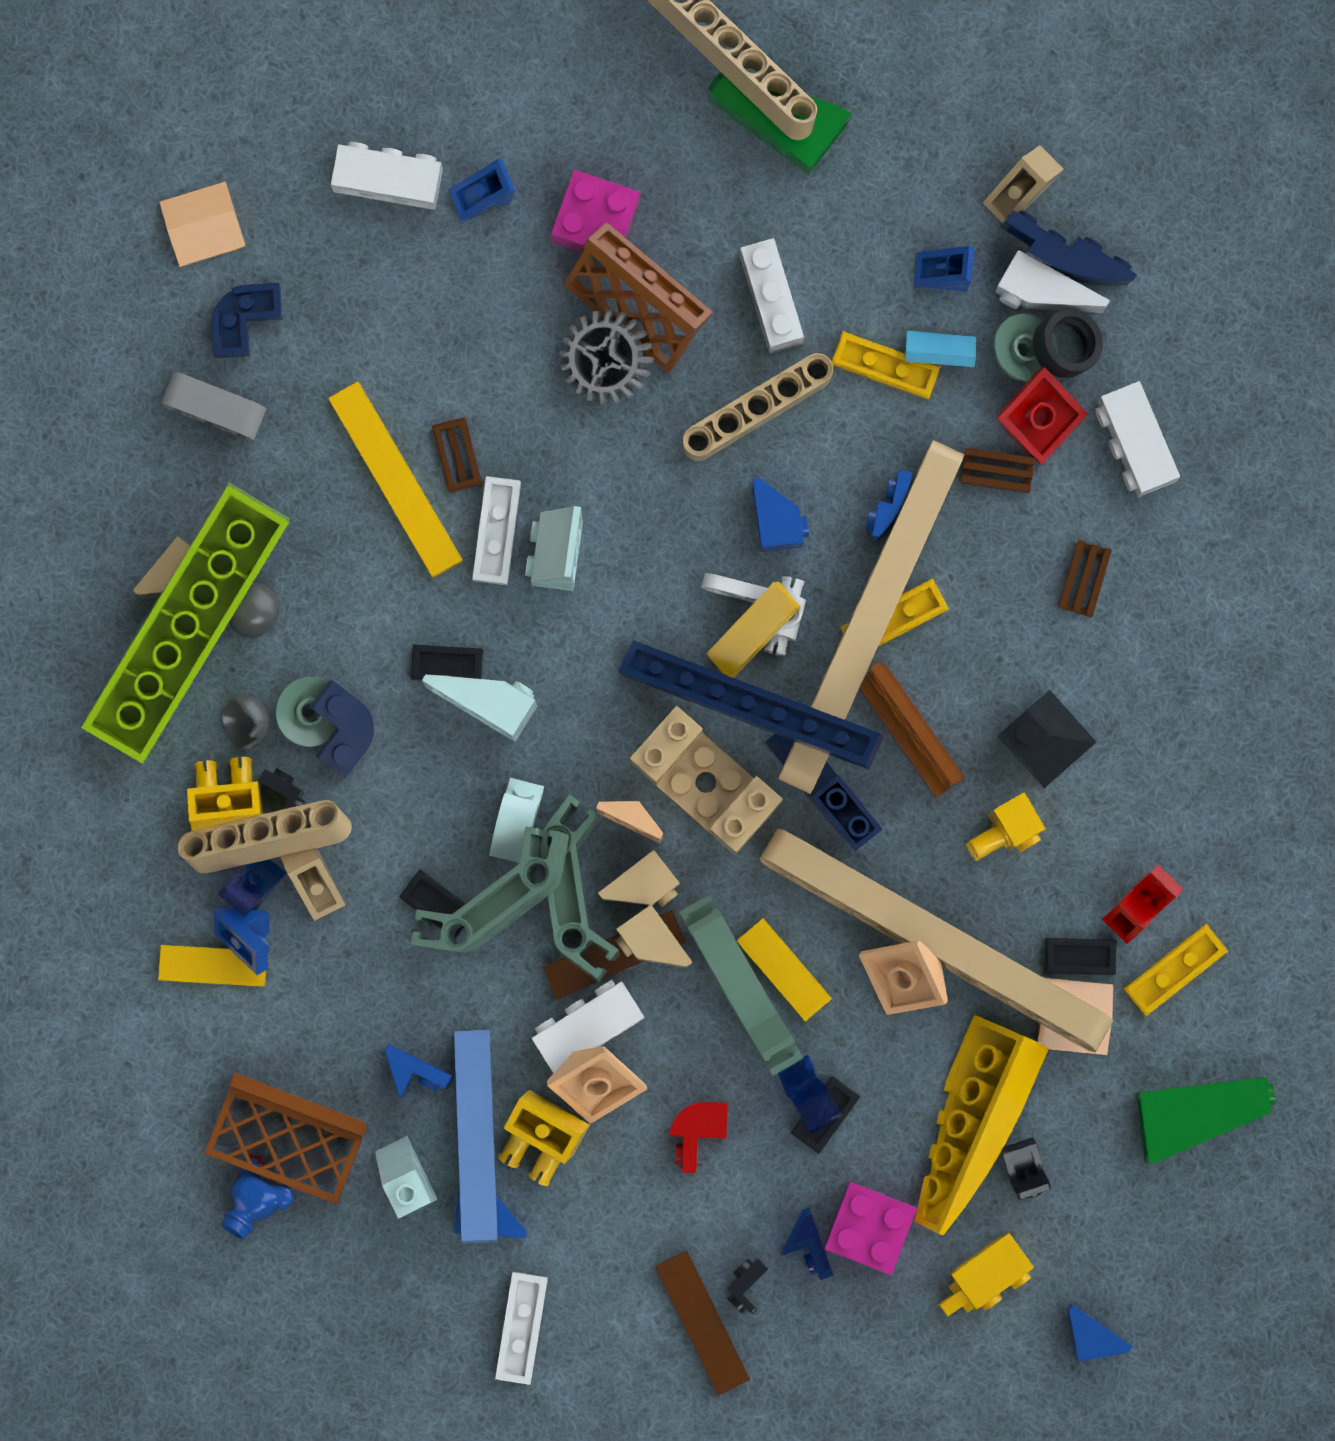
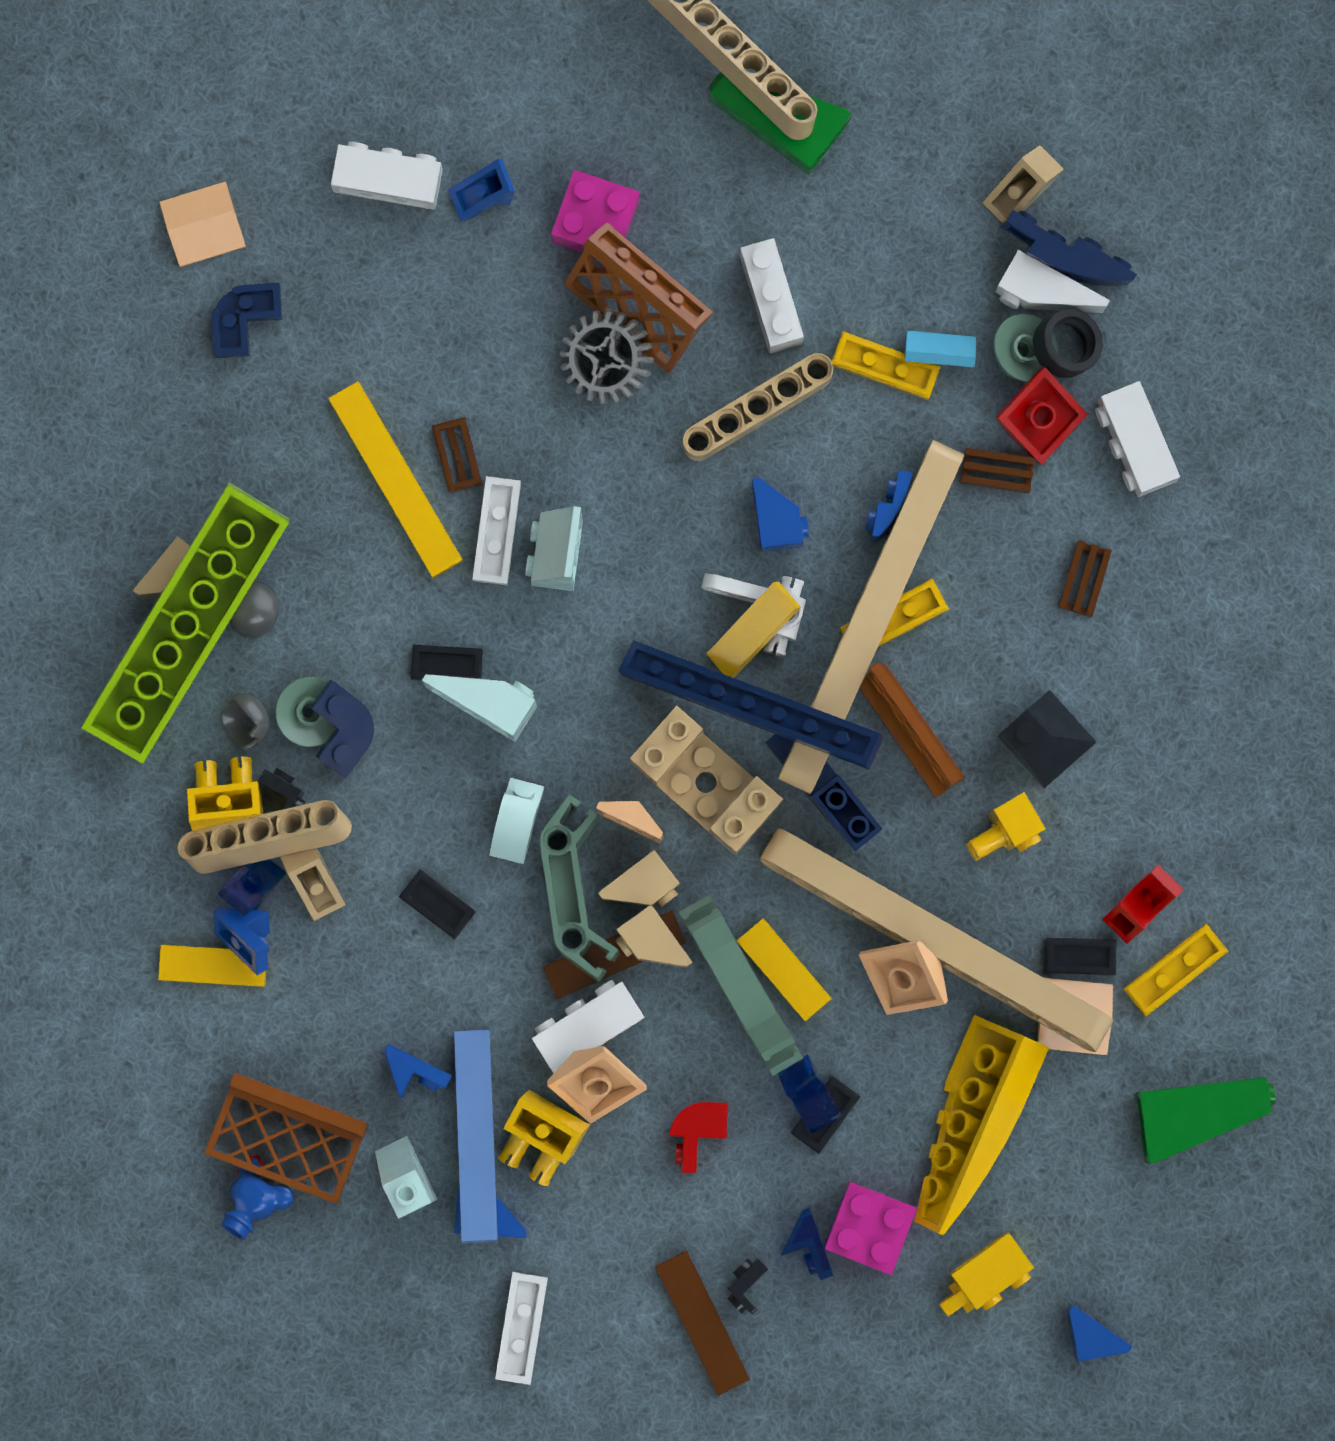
light grey beam [160,372,267,441] -> none
sand green piece [411,827,569,954] -> none
blue slope [914,246,974,291] -> none
black bracket [1001,1137,1051,1199] -> none

